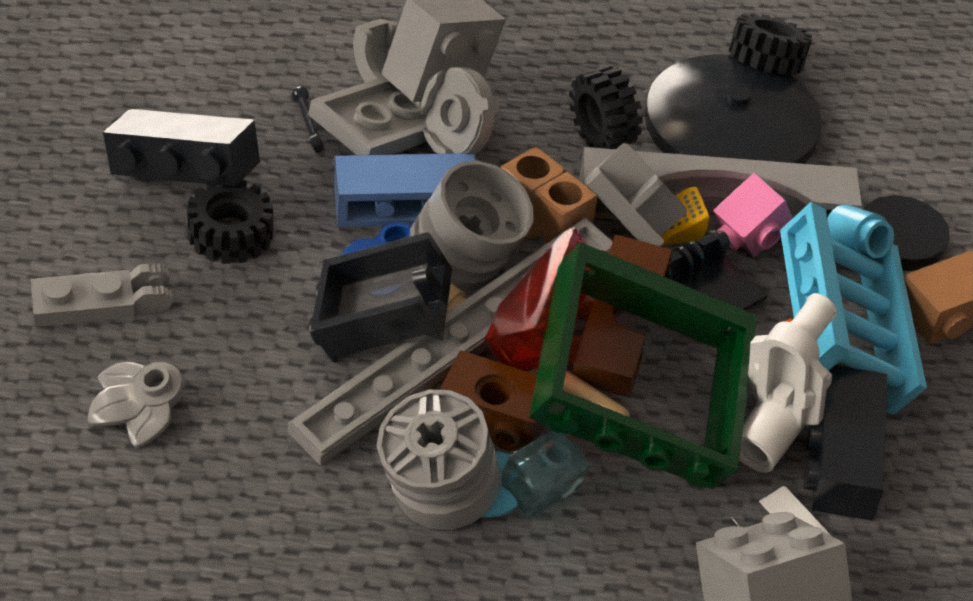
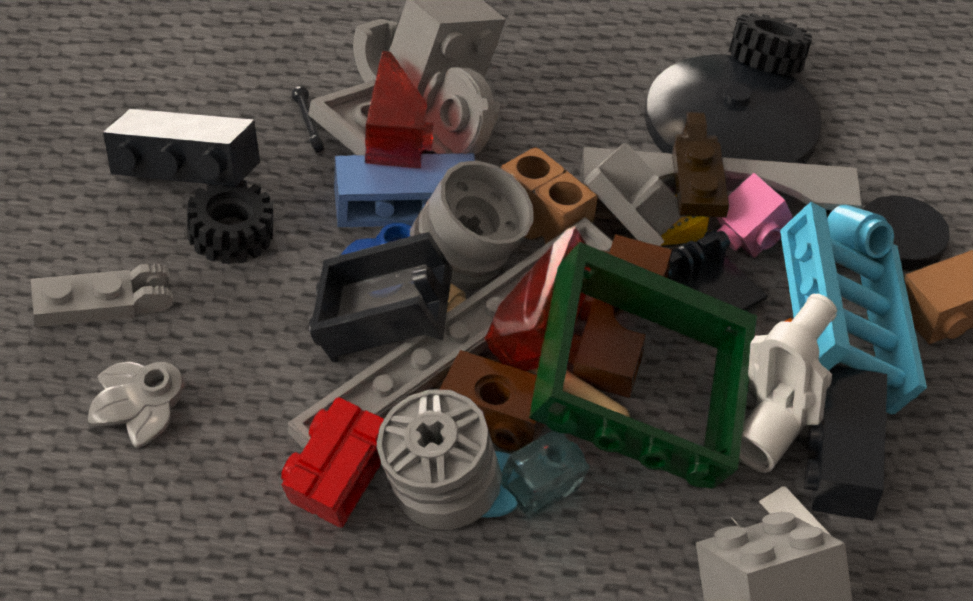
black tyre [569,66,643,149] -> none
none -> red brick [281,397,384,528]
none -> clear red slope [365,51,435,168]
none -> dark brown hinge [672,112,729,218]

